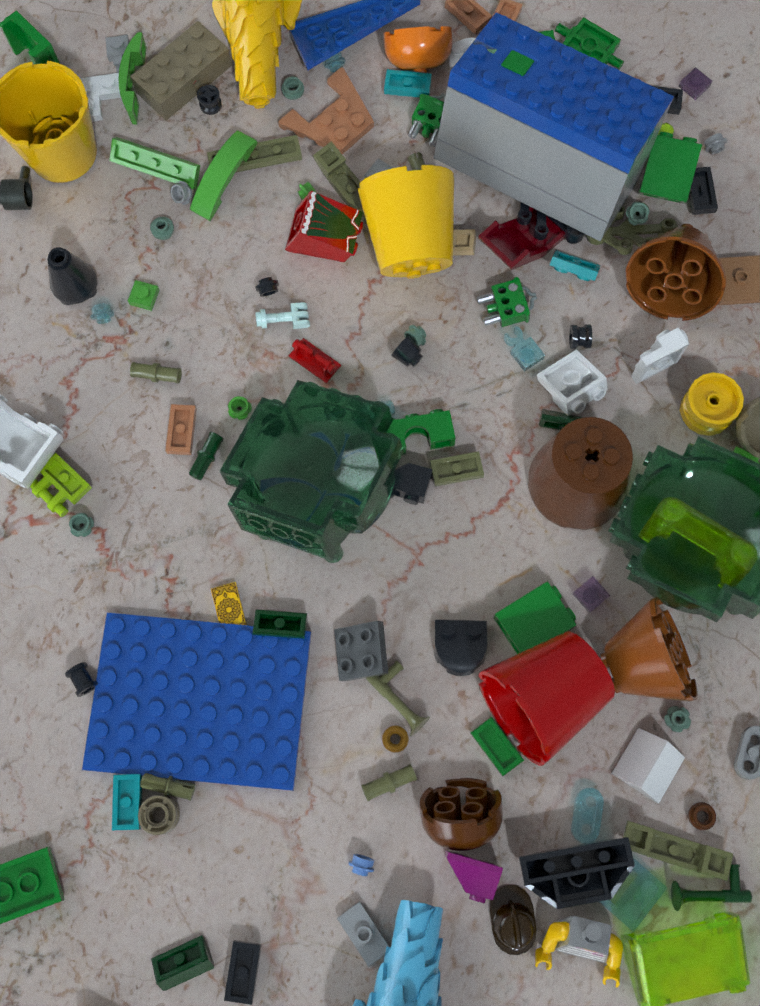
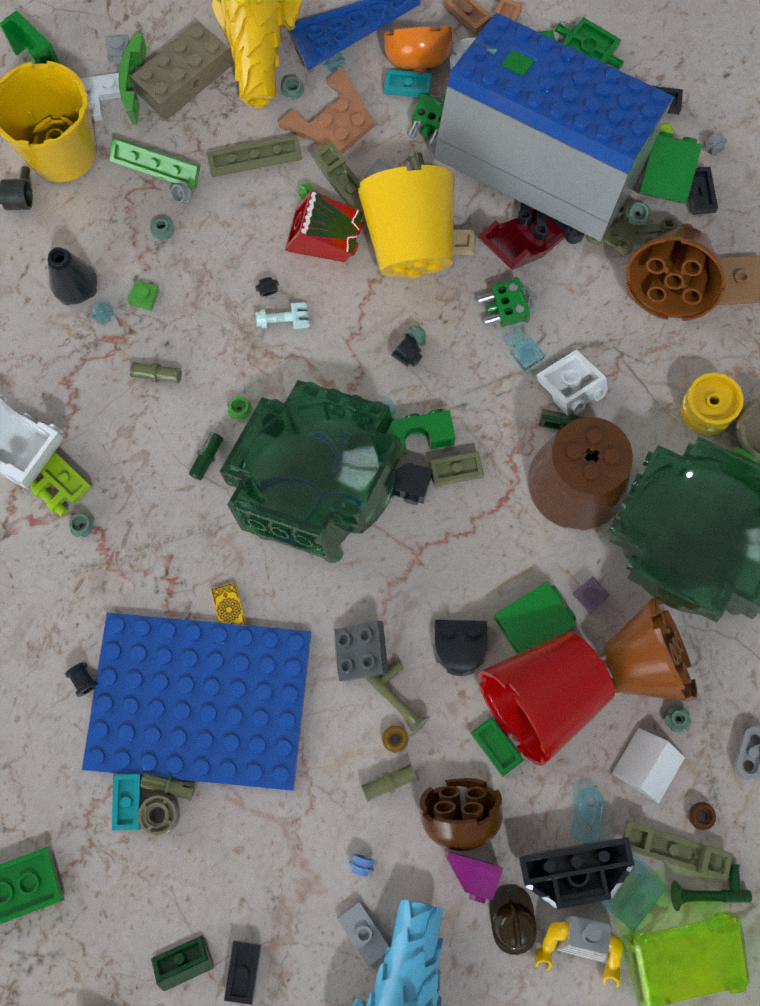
nougat plate [165,404,197,455] -> none
bright green slope [190,130,258,221] -> none
black wheel [197,85,222,115] -> none
dark green slope [252,609,308,639] -> none
red hinge [289,338,341,384] -> none
teal plate [550,250,601,281] -> none
black wheel [569,324,592,349] -> none
white plate [631,327,689,384] -> none
clear neon green windscreen [638,497,758,592] -> none
clear purple plate [678,67,713,100] -> none

